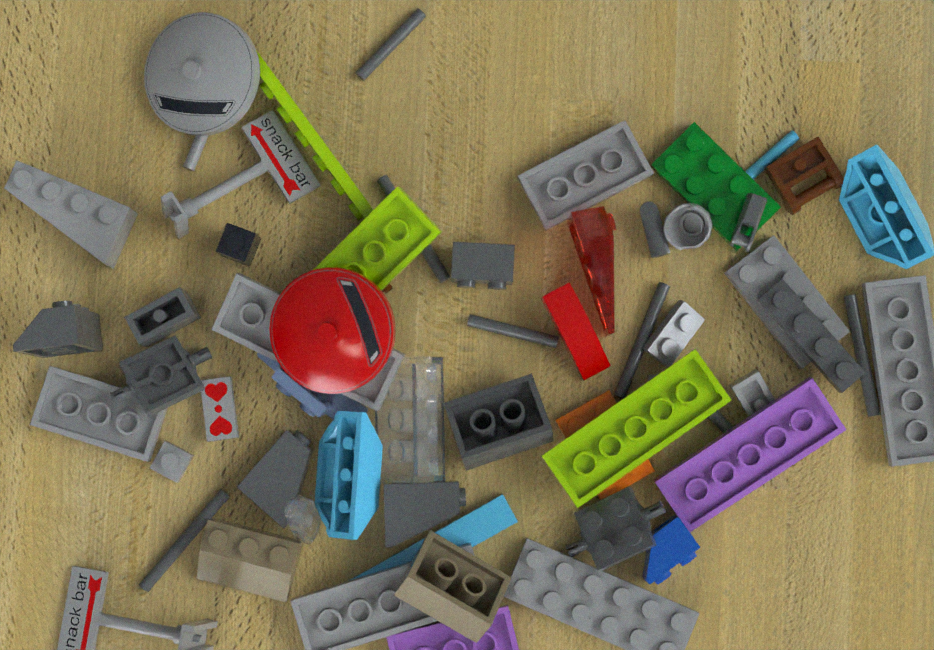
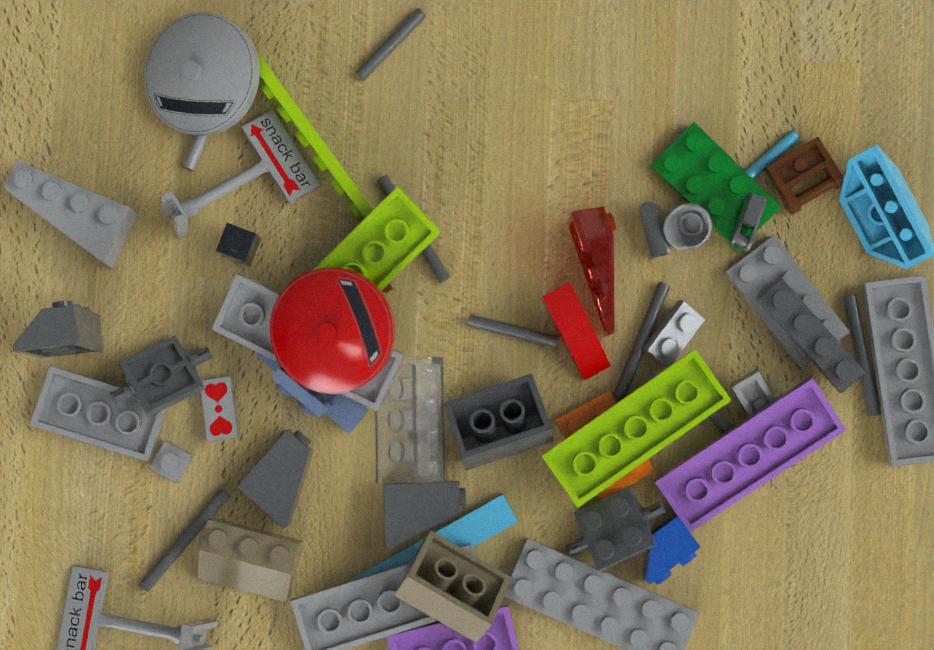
dark grey brick [124,287,201,347] -> none
clear plate [284,495,321,544] -> none
medium azure wedge [315,411,383,540] -> none
dark grey brick [451,242,515,290] -> none
light grey plate [517,120,654,231] -> none

